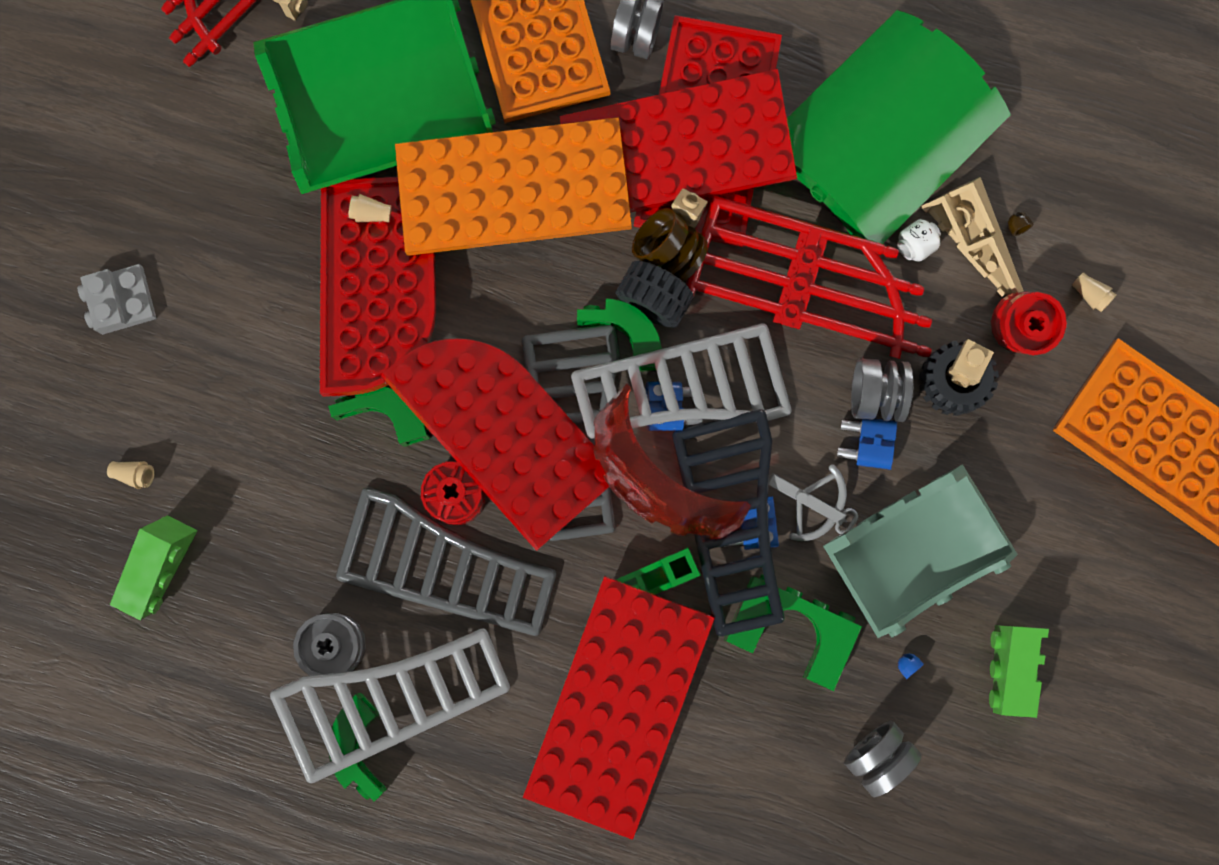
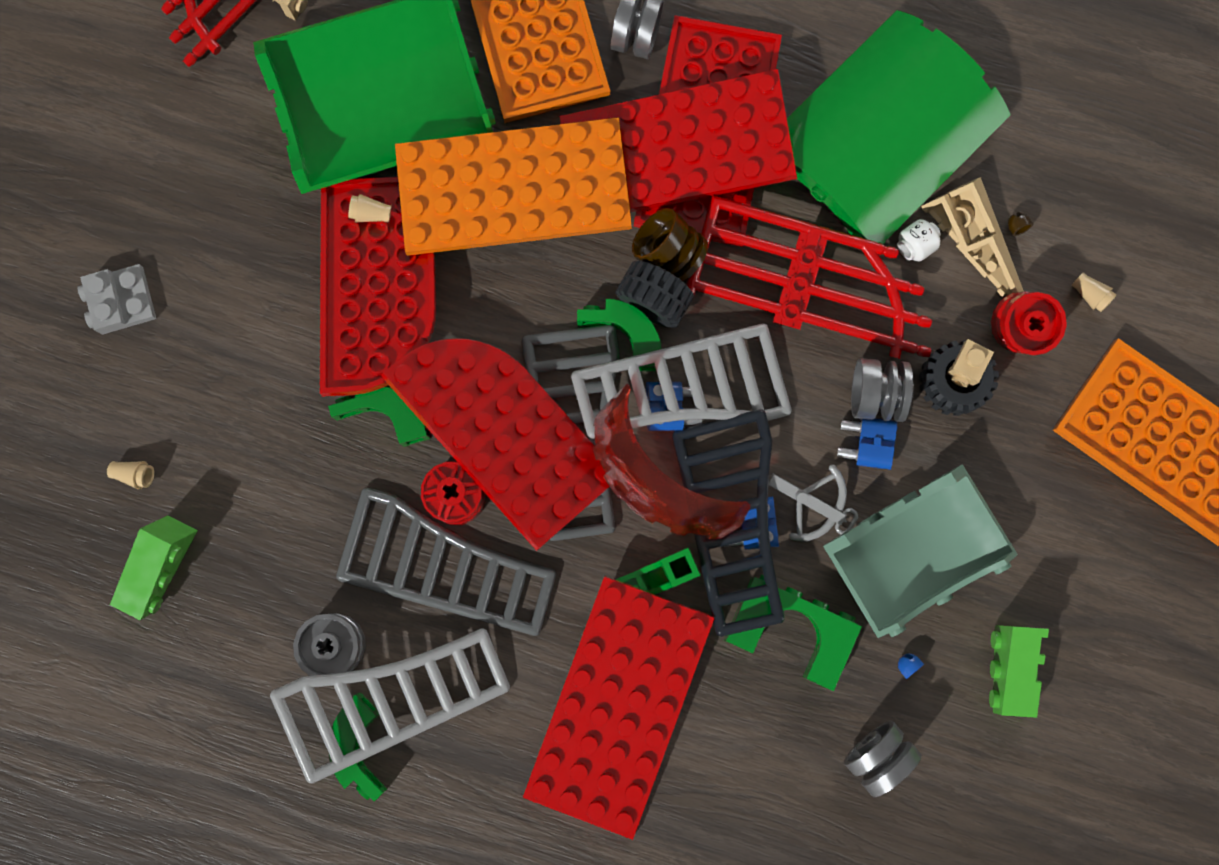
tan bracket [671,189,708,228] -> none

